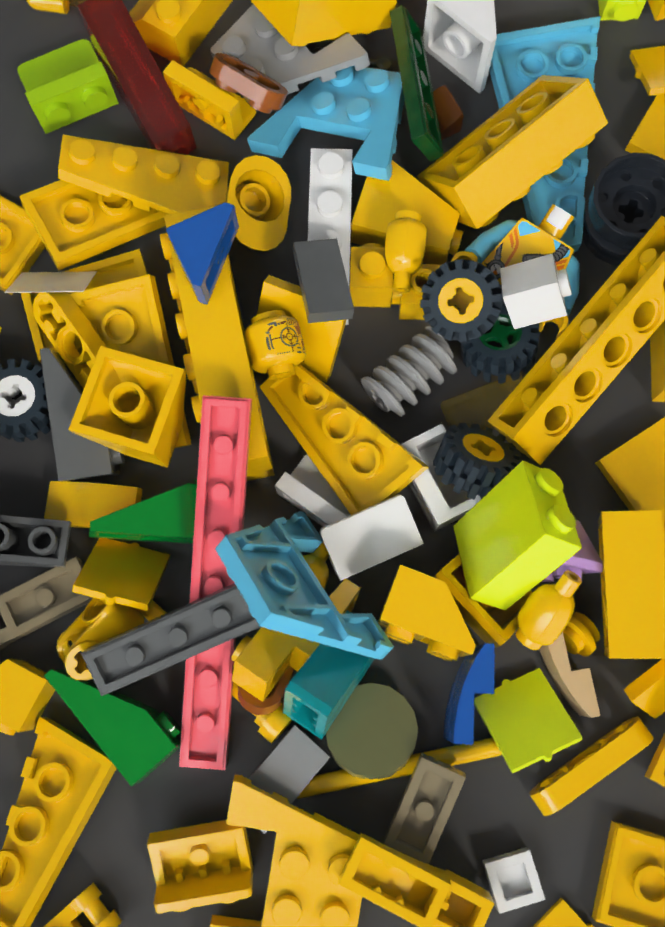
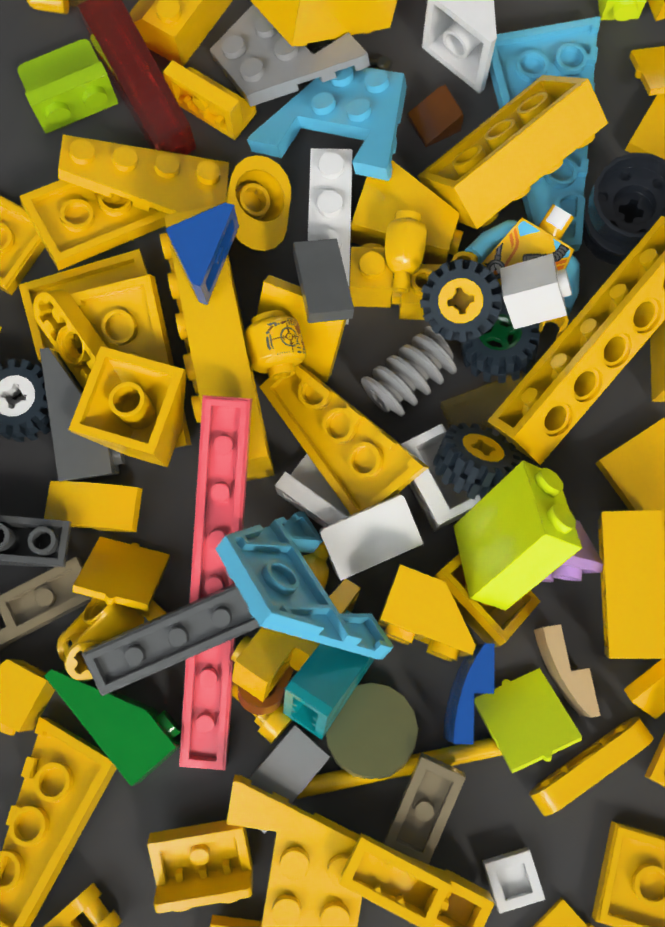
white sticker [4,271,97,293] -> none
green slope [89,479,197,544] -> none
dark orange plate [209,53,288,114] -> none
dark green tile [390,5,444,162] -> none
yellow plant [515,570,582,650] -> none
yellow plate [563,612,600,656] -> none

